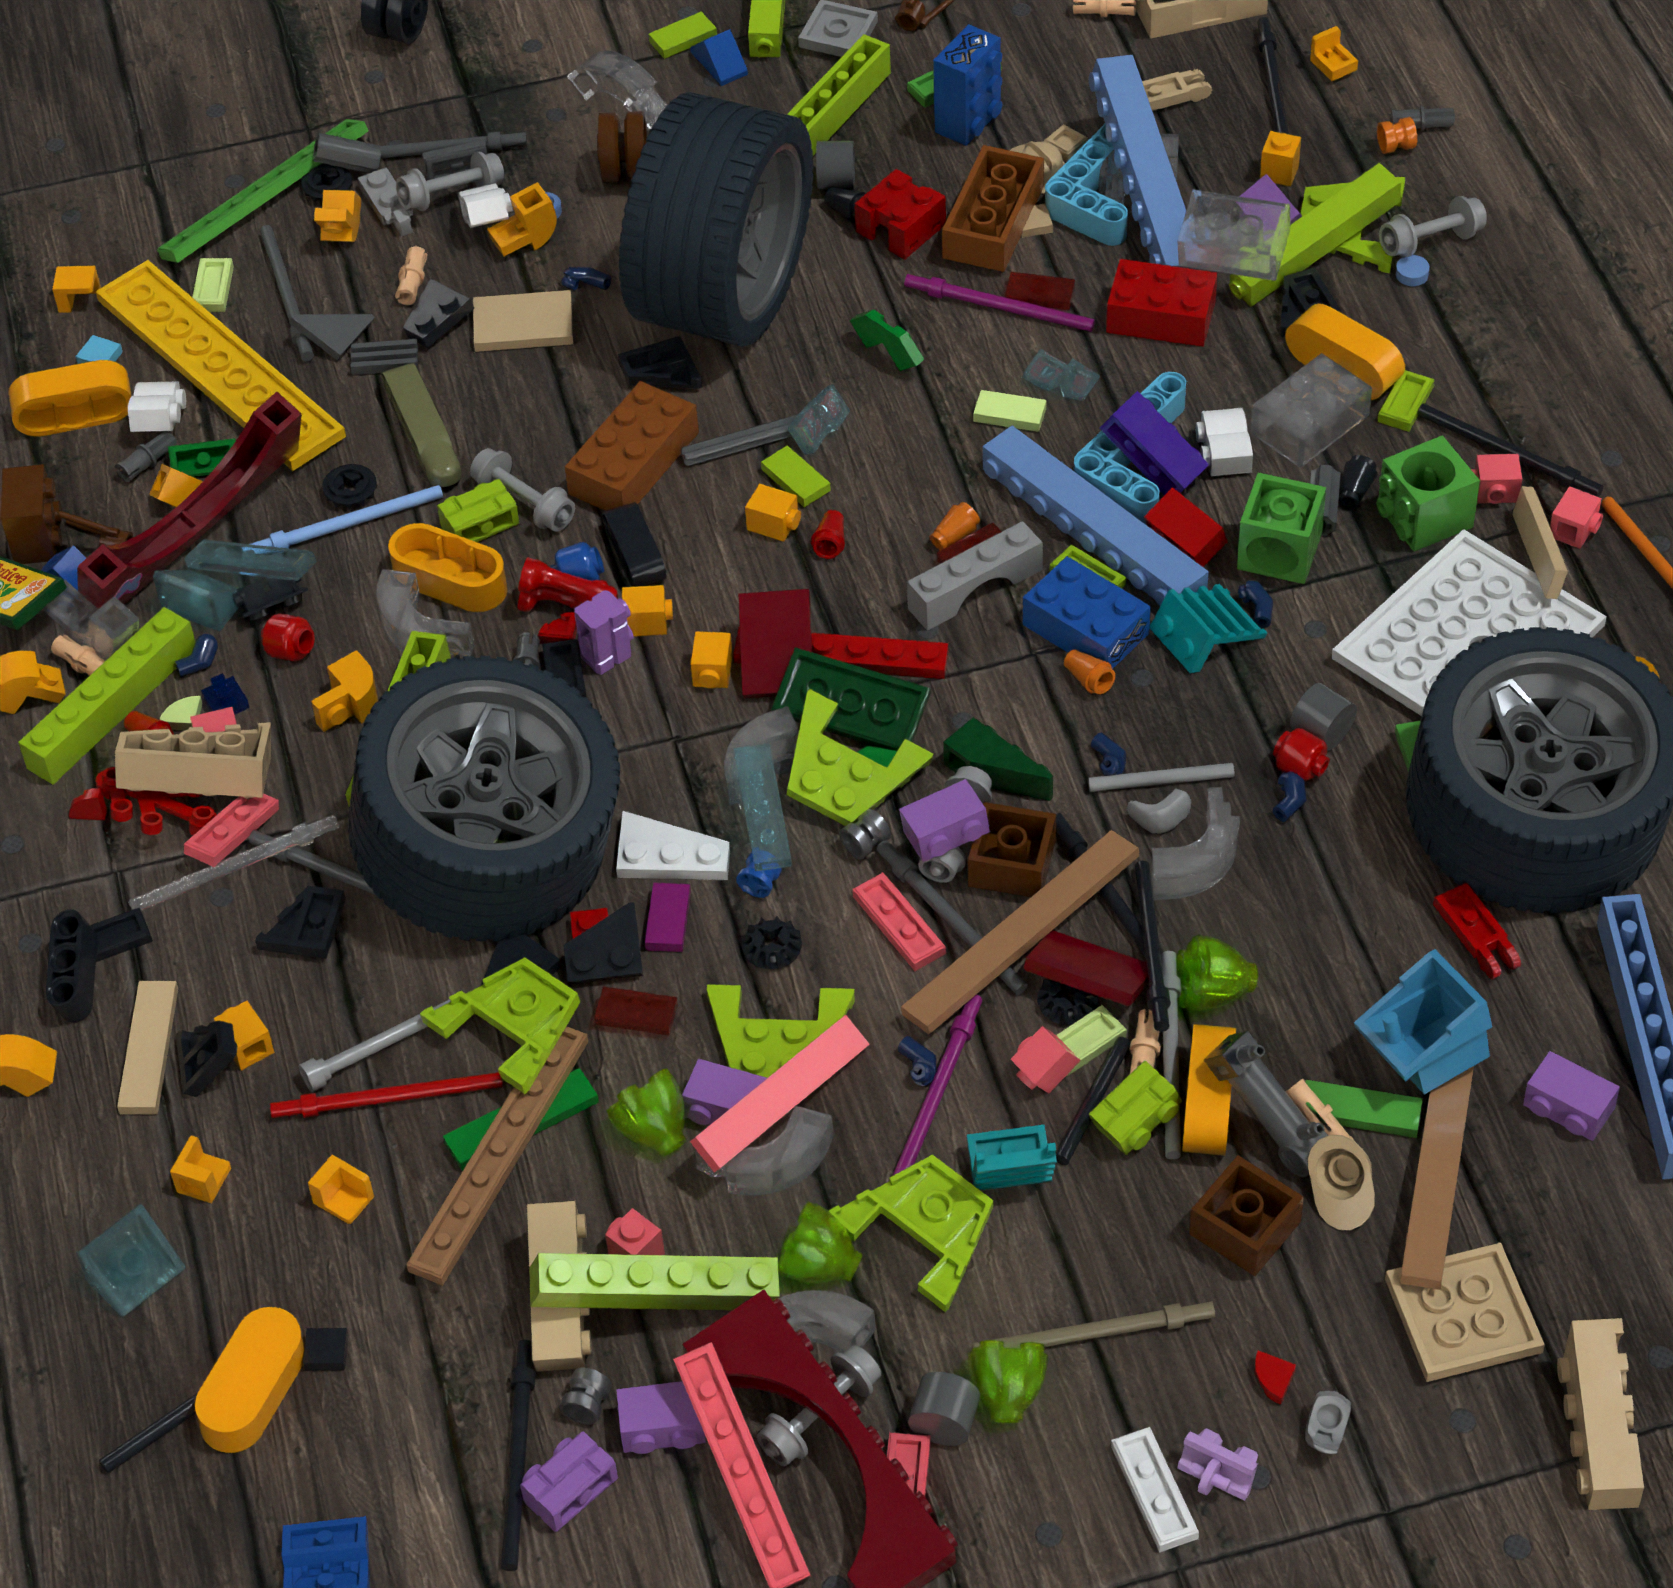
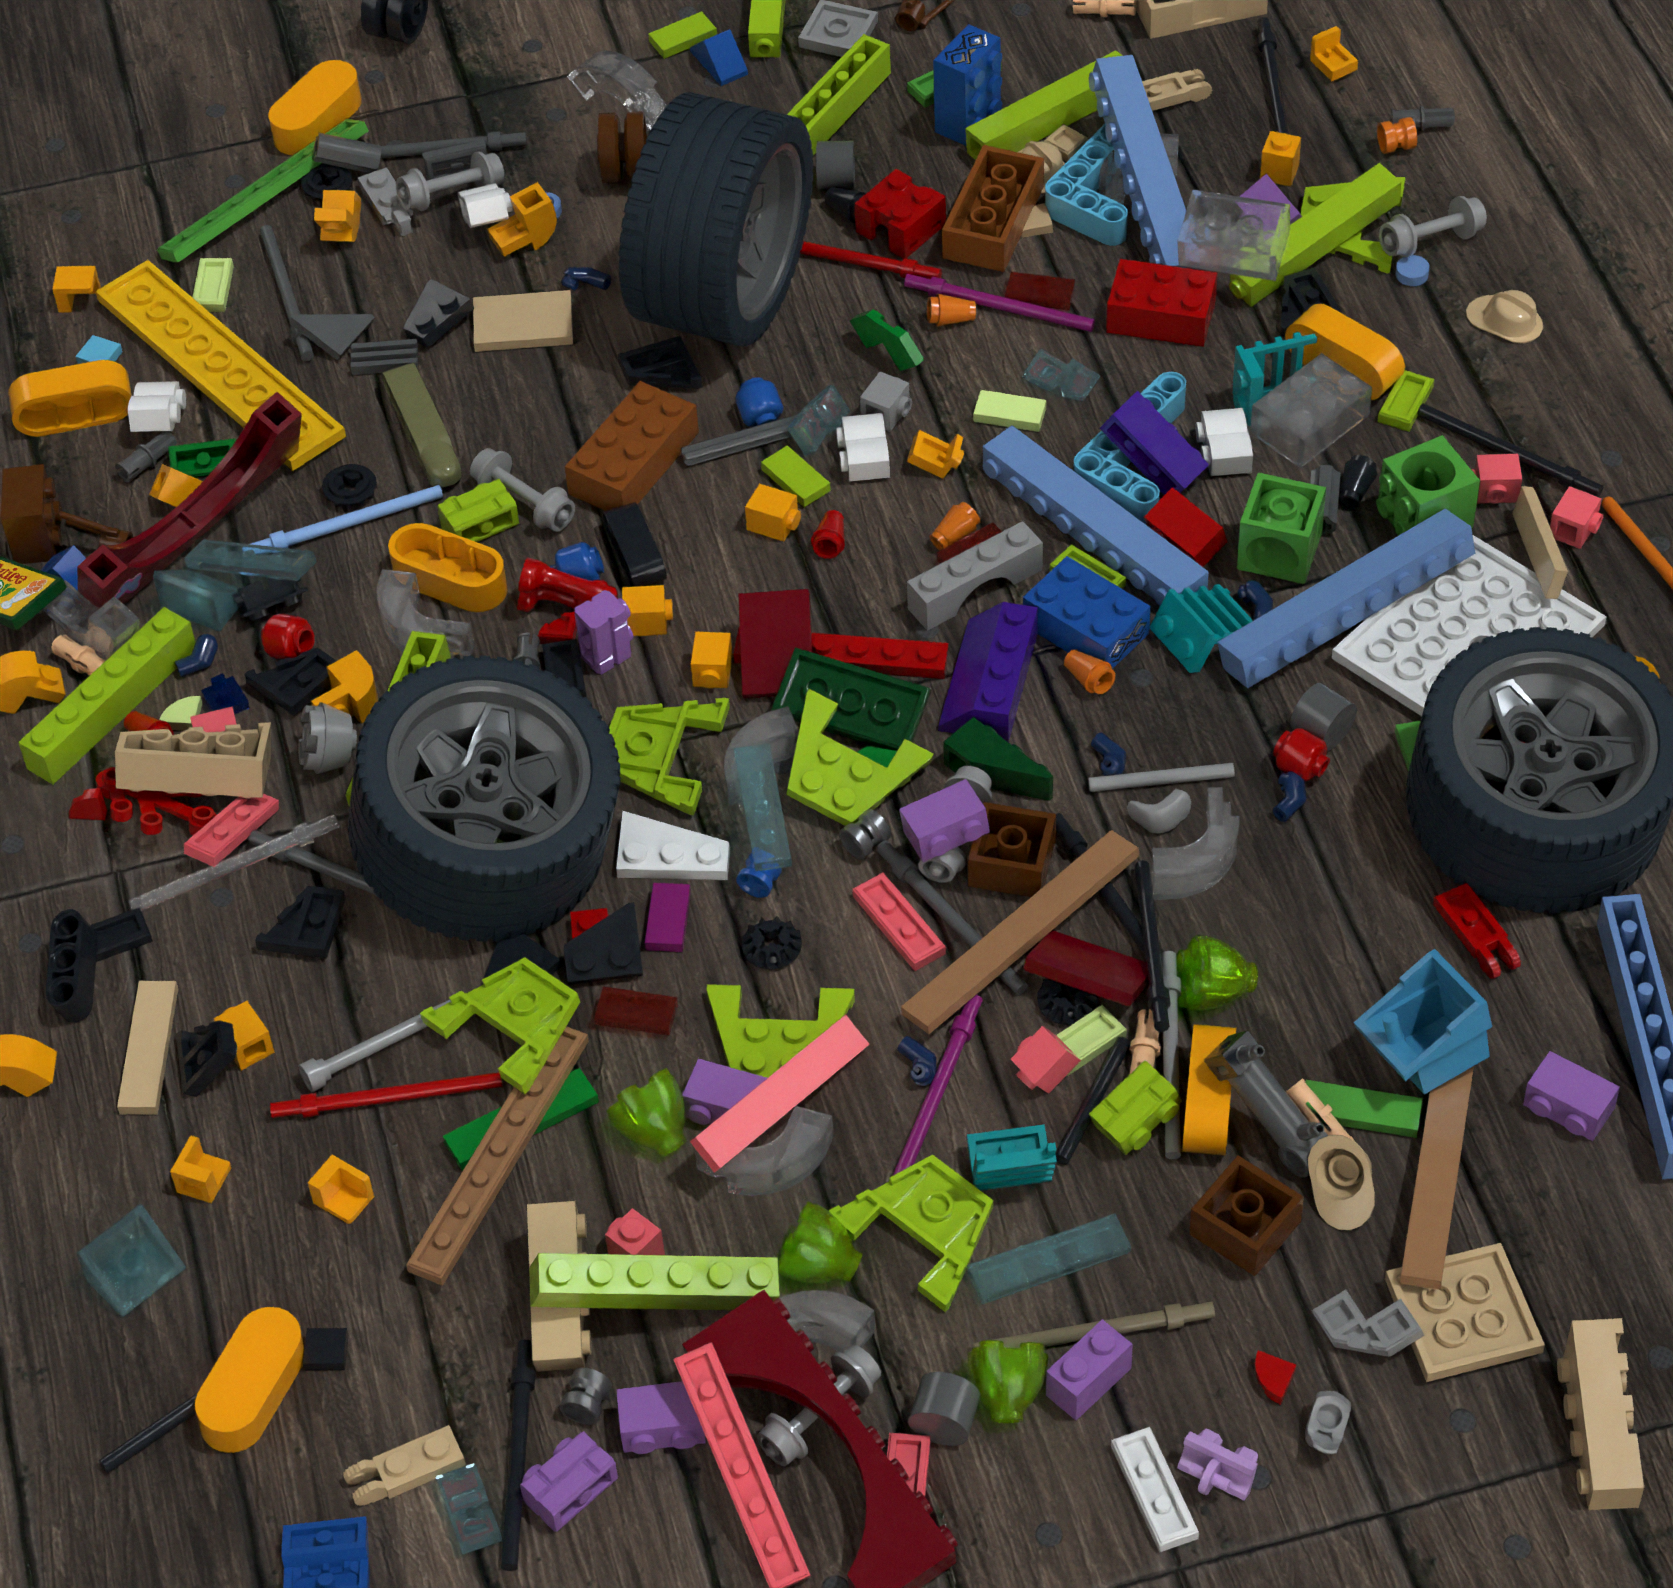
light nougat pin [395,246,427,305] -> none
none -> black wing [244,647,337,716]
none -> light orange plant [268,60,362,156]
none -> light grey cone [298,702,357,774]
none -> tan hinge [343,1425,466,1506]
none -> clear light blue slope [435,1463,502,1555]
none -> lime wing [609,698,730,815]
none -> blue head [735,377,784,427]
none -> red bar [800,241,942,279]
none -> white brick [836,413,890,481]
none -> light grey brick [860,372,912,432]
none -> light orange bracket [907,430,964,479]
none -> orange cone [926,294,976,327]
none -> dark purple slope [938,602,1038,742]
none -> lime brick [965,50,1123,160]
none -> clear light blue tile [967,1213,1131,1305]
none -> medium lavender brick [1046,1319,1133,1420]
none -> medium blue brick [1217,509,1476,688]
none -> teal plate [1232,332,1317,426]
none -> light grey tile [1311,1289,1424,1357]
none -> tan piece [1466,290,1543,343]

